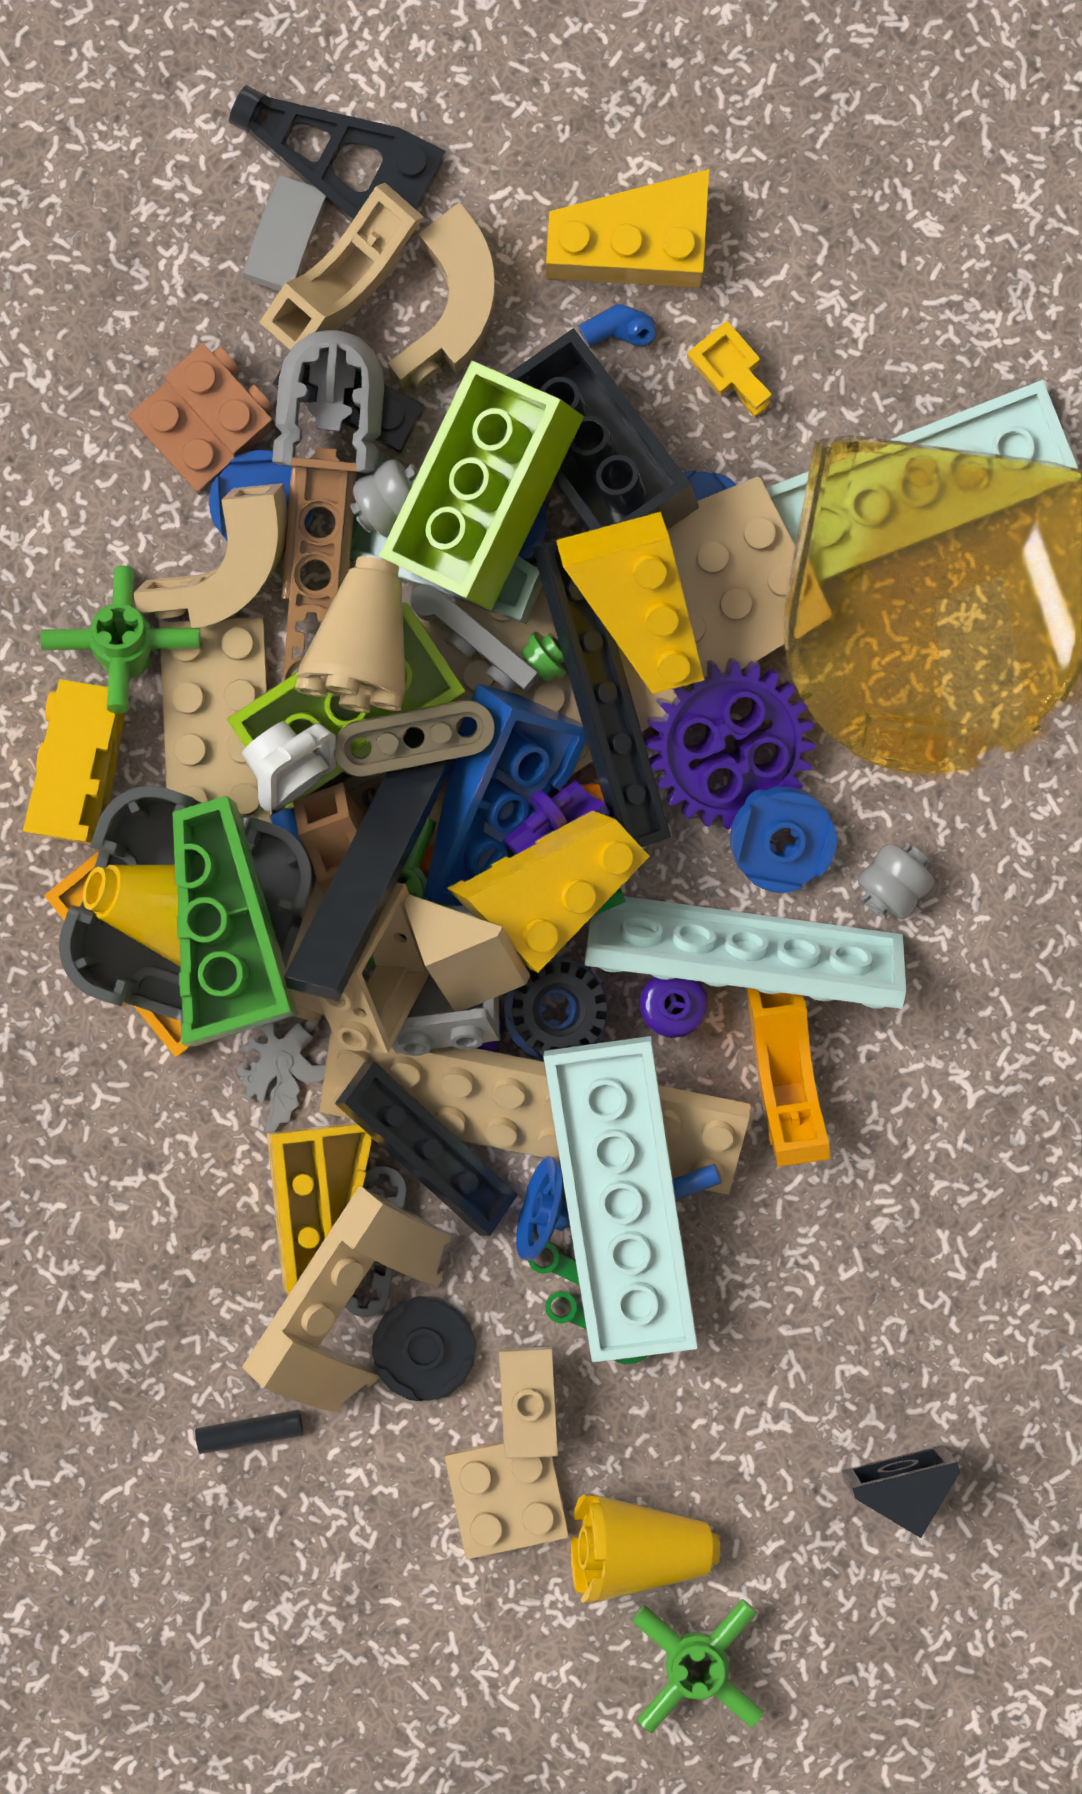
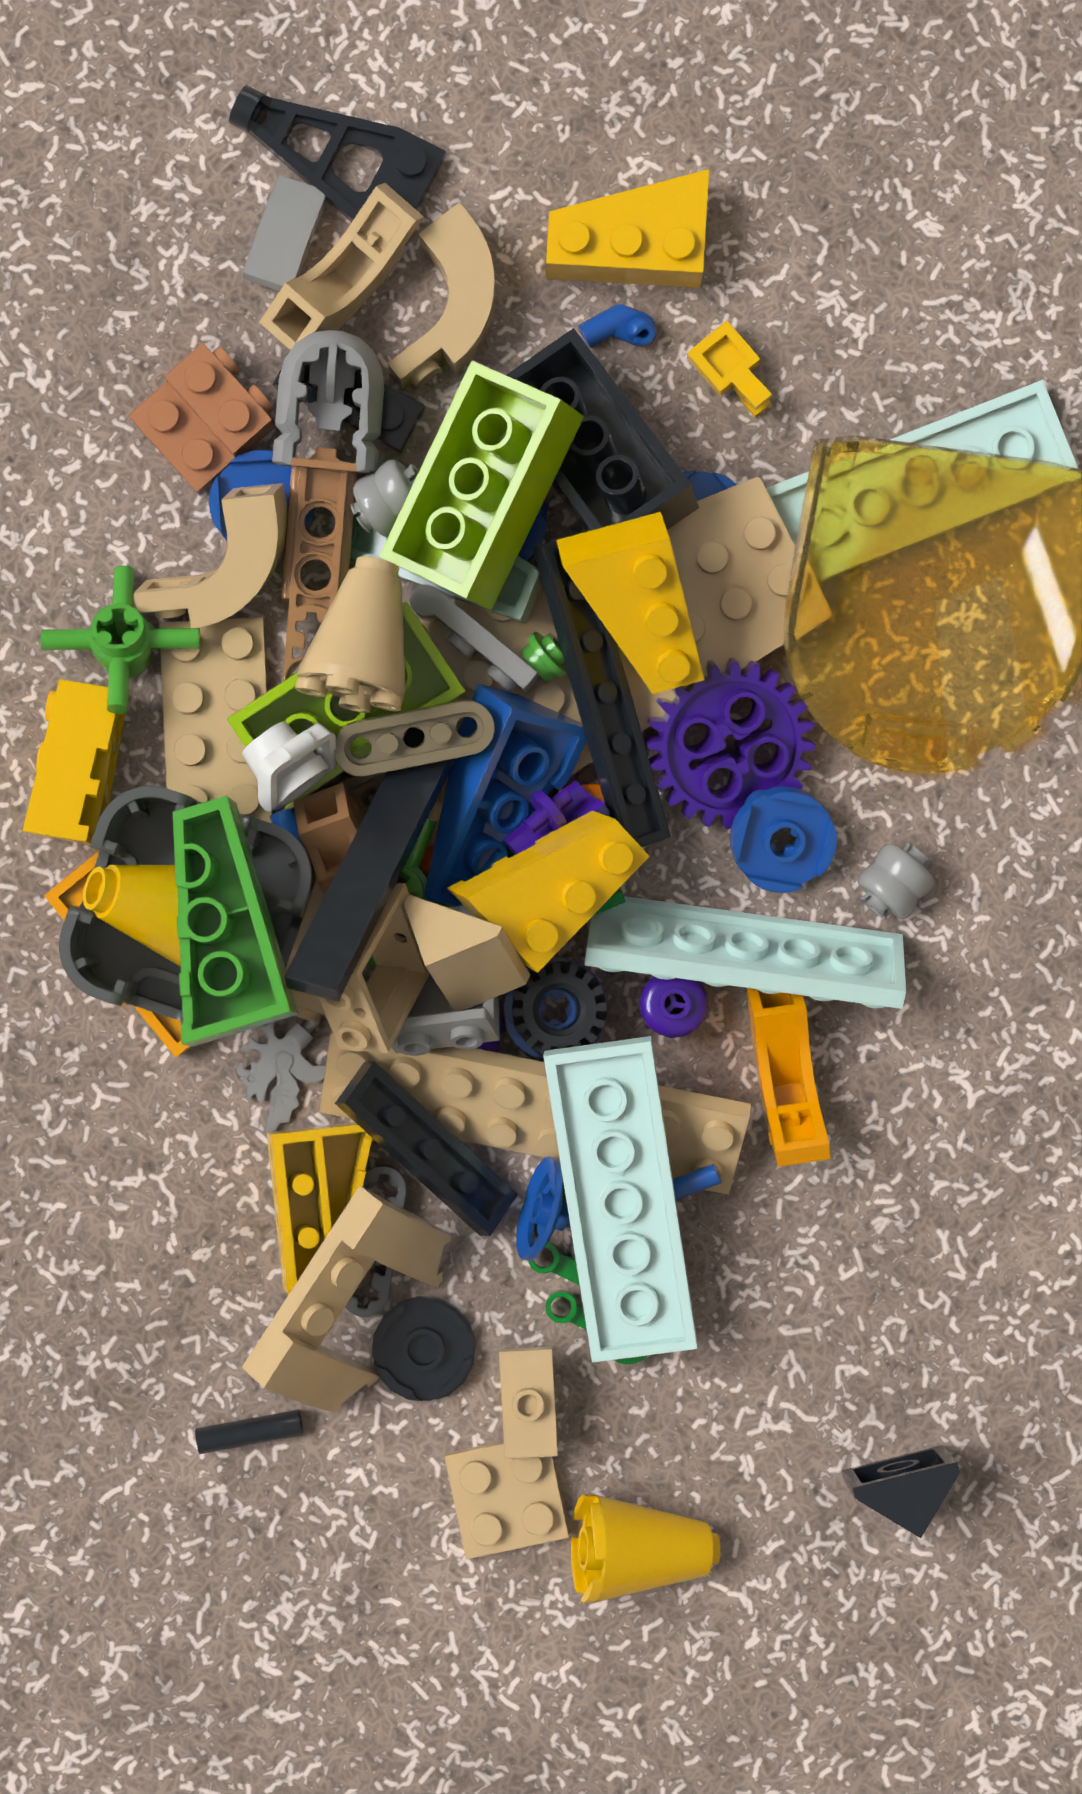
bright green bar [631,1599,764,1733] -> none

